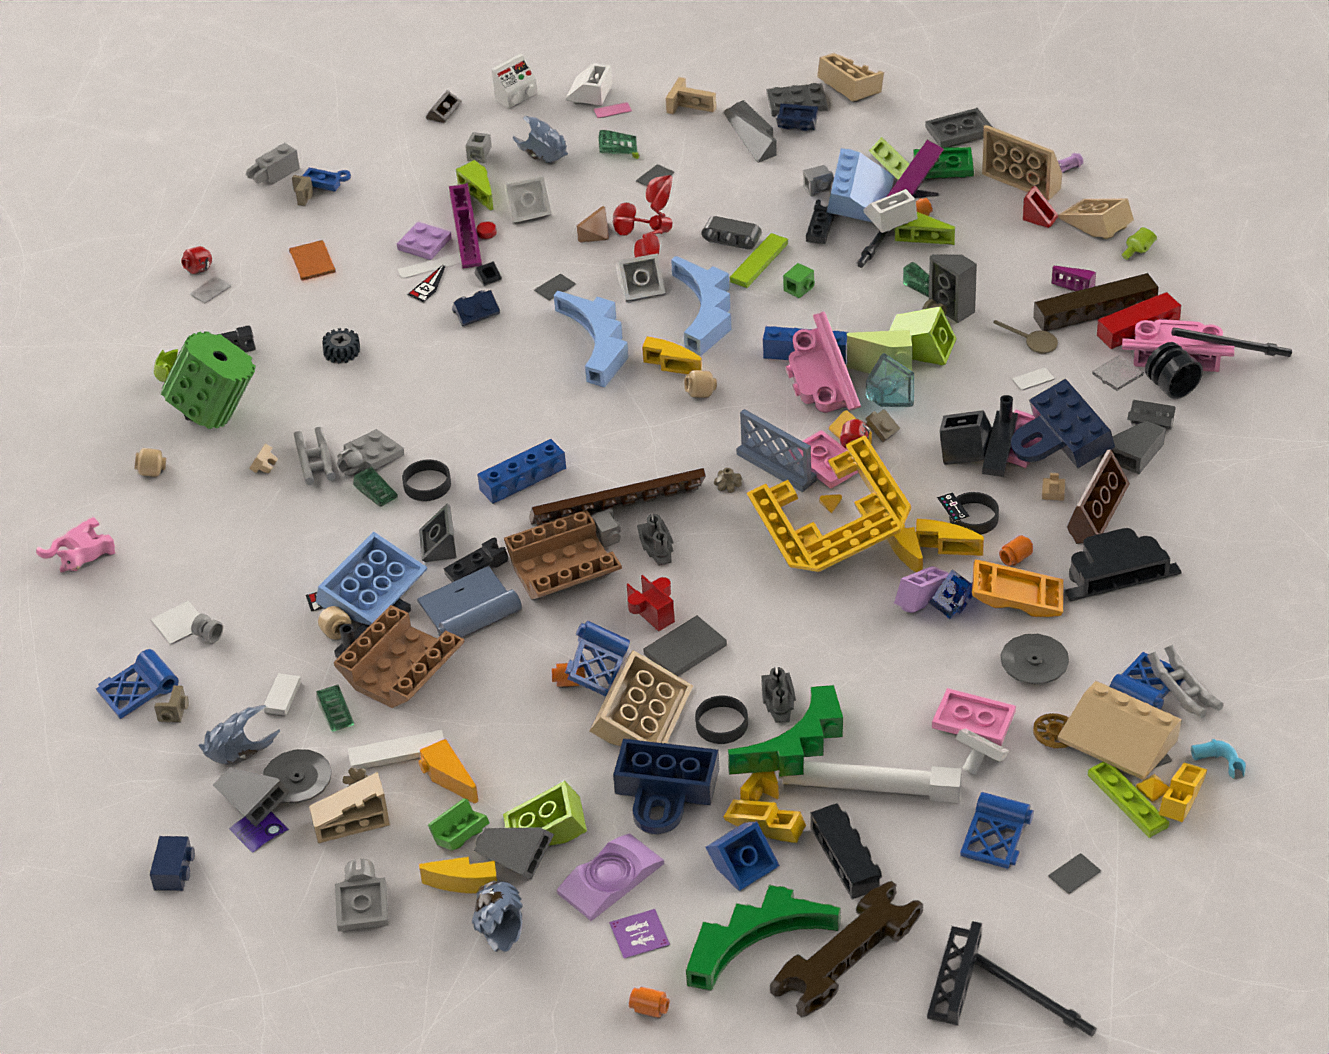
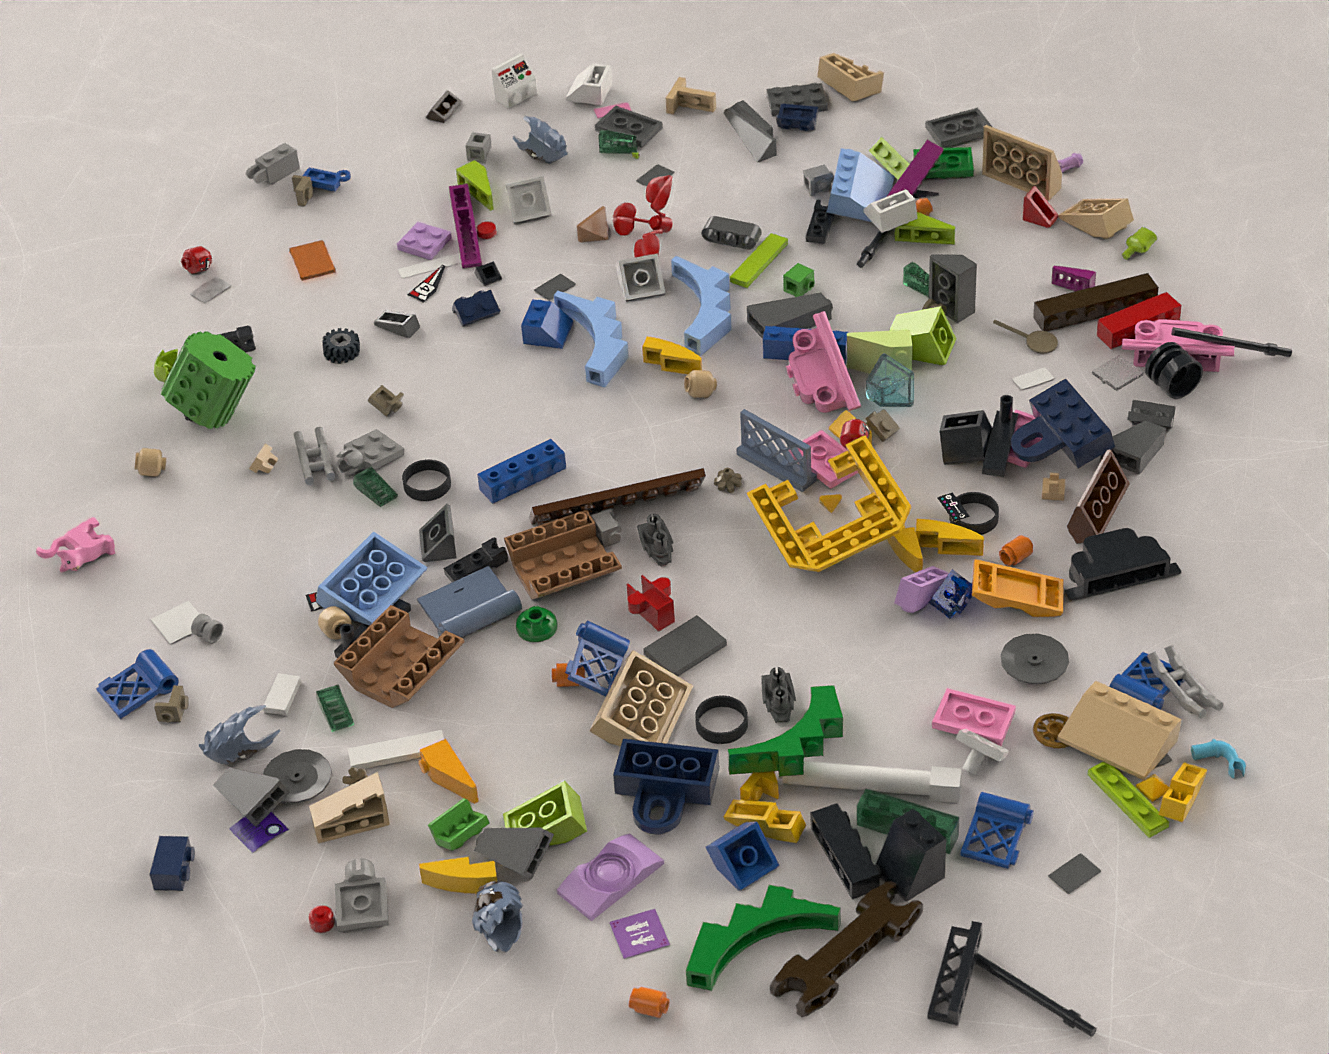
none -> red piece [308,905,335,933]
none -> dark tan bracket [368,385,404,417]
none -> dark grey slope [373,310,420,338]
none -> green piece [516,606,558,642]
none -> blue slope [521,299,573,349]
none -> dark grey plate [595,106,663,148]
none -> dark grey slope [746,293,833,339]
none -> clear green brick [856,789,959,854]
none -> black slope [876,808,946,902]

